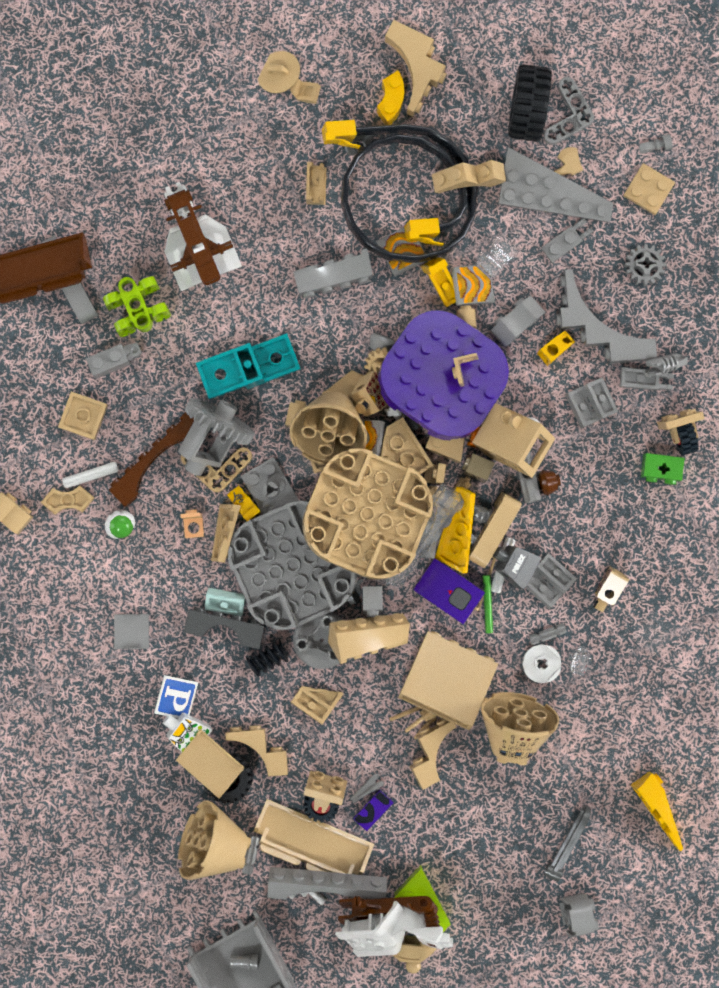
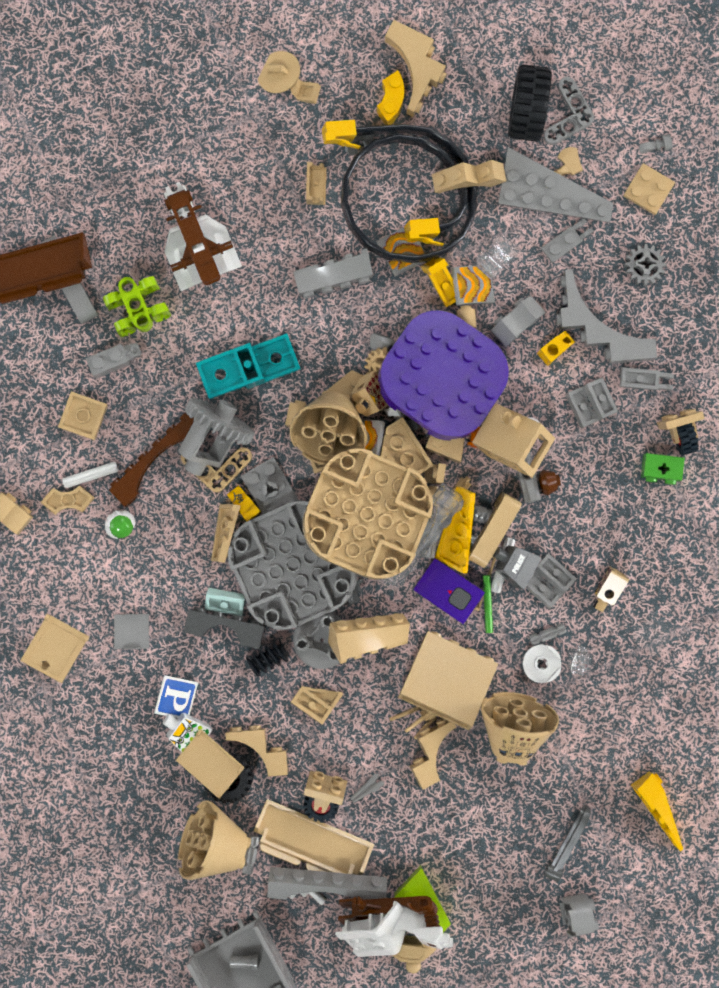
light nougat bracket [180,510,204,538] -> none
dark purple slope [353,789,394,831] -> none
light grey brick [363,586,383,618] -> none
tan bracket [452,353,479,387] -> none
dark tan brick [462,454,495,483] -> none
light grey hinge [645,353,688,378] -> none
none -> tan container [20,614,89,683]

